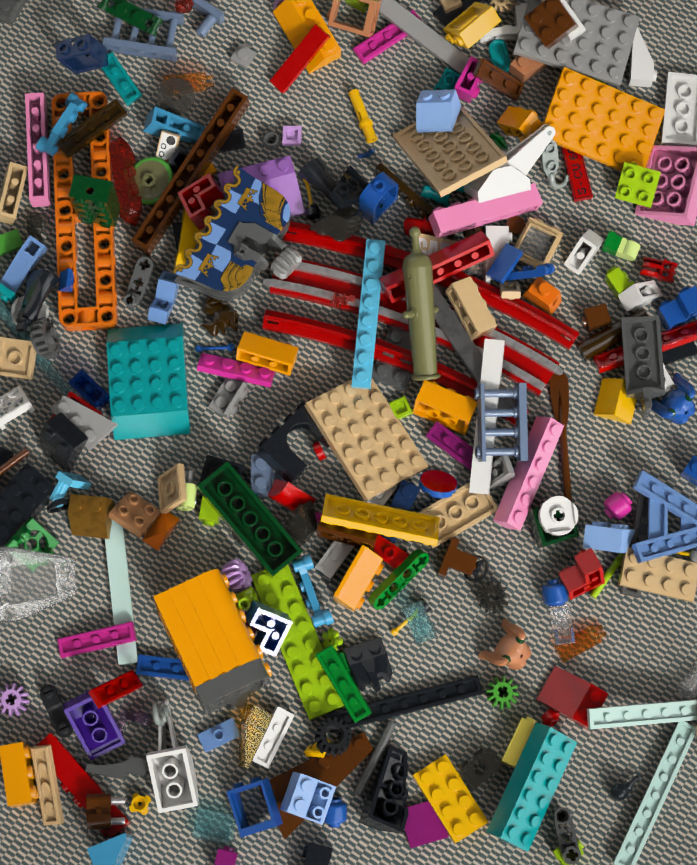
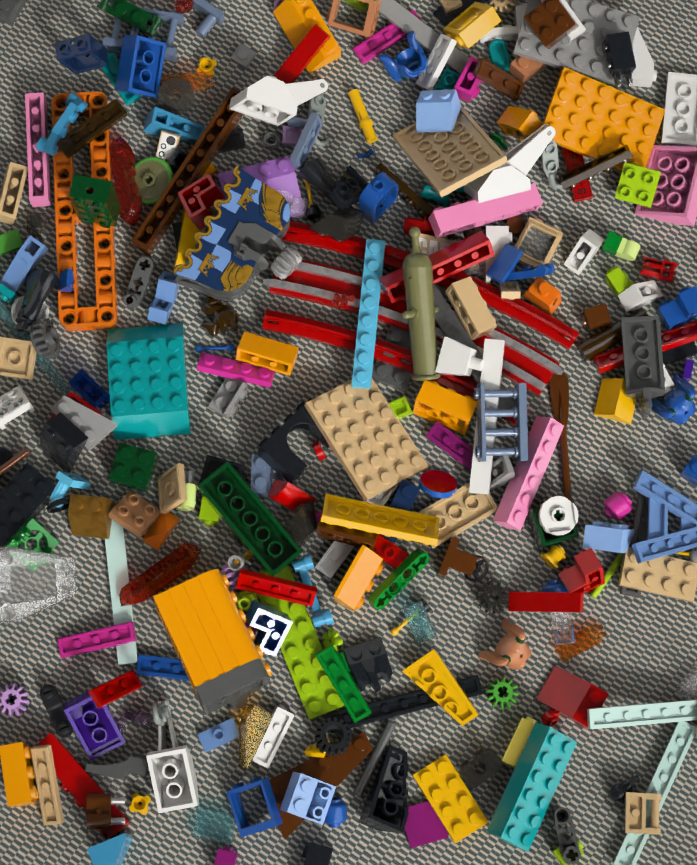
none -> dark green brick [108,442,159,493]
none -> blue slope [115,35,167,98]
none -> clear red brick [119,543,202,606]
none -> yellow plate [197,57,217,77]
none -> light grey hinge [228,552,251,571]
none -> white slope [229,76,330,147]
none -> red plate [236,569,317,607]
none -> clear slope [274,188,309,219]
none -> sand blue piece [288,112,323,170]
none -> blue hair [378,31,428,82]
none -> yellow wing [402,649,480,726]
none -> white plate [416,33,457,90]
none -> white torso [435,337,484,376]
none -> red tile [509,592,584,613]
none -> yellow brick [540,544,566,569]
none -> dark brown plate [559,144,633,189]
none -> black hinge [602,31,636,88]
none -> tan plate [624,792,662,835]
none -> dark purple tile [681,359,694,382]

